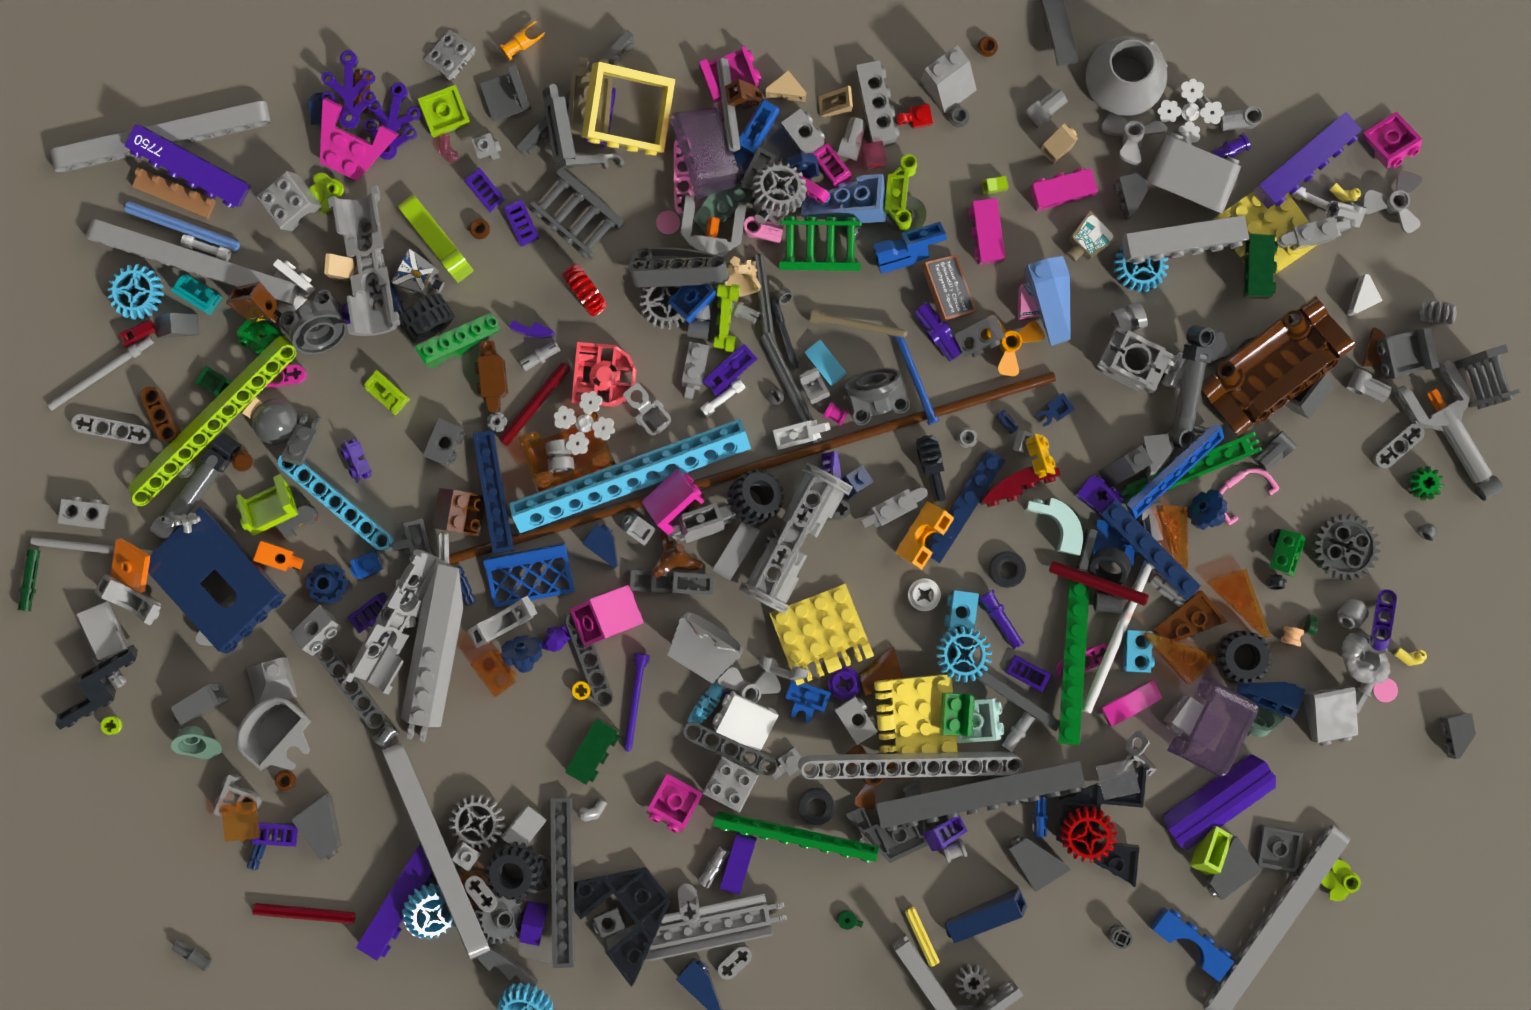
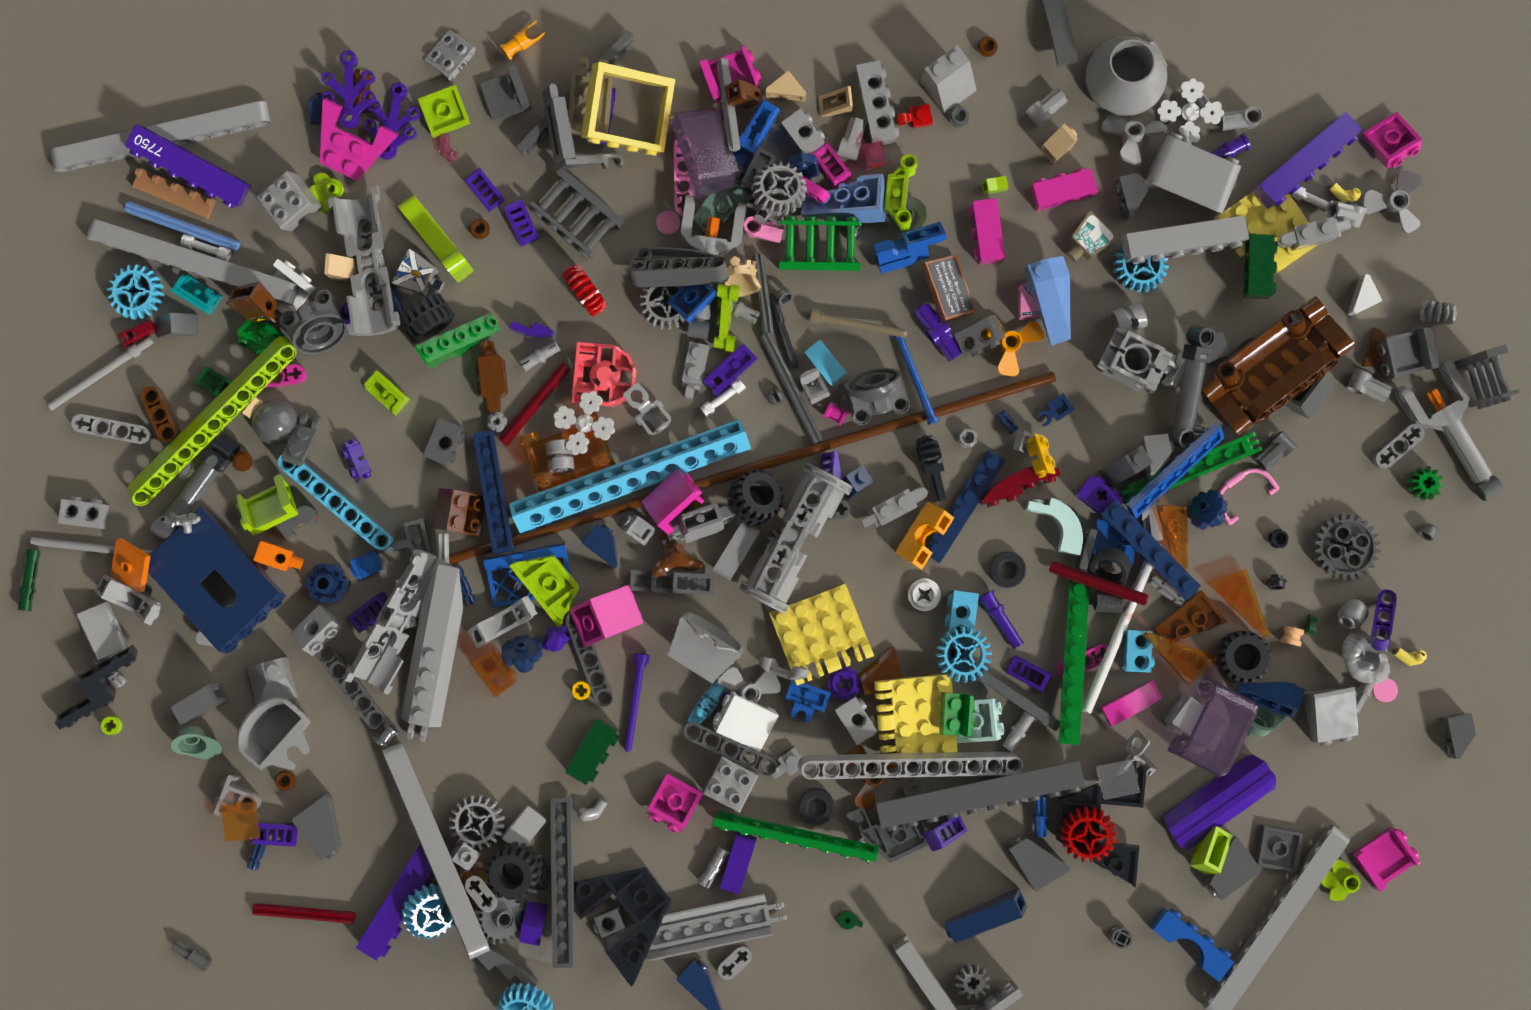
light grey bracket [472,133,502,160] -> none
light grey piece [678,884,700,923] -> none
white hinge [772,420,831,450] -> none
light yellow axle [905,907,939,967] -> none
light grey bush [942,839,967,863] -> none
green bracket [1269,529,1306,577] -> none
none -> lime wing [510,555,580,627]
none -> dark pink panel [1351,827,1421,892]

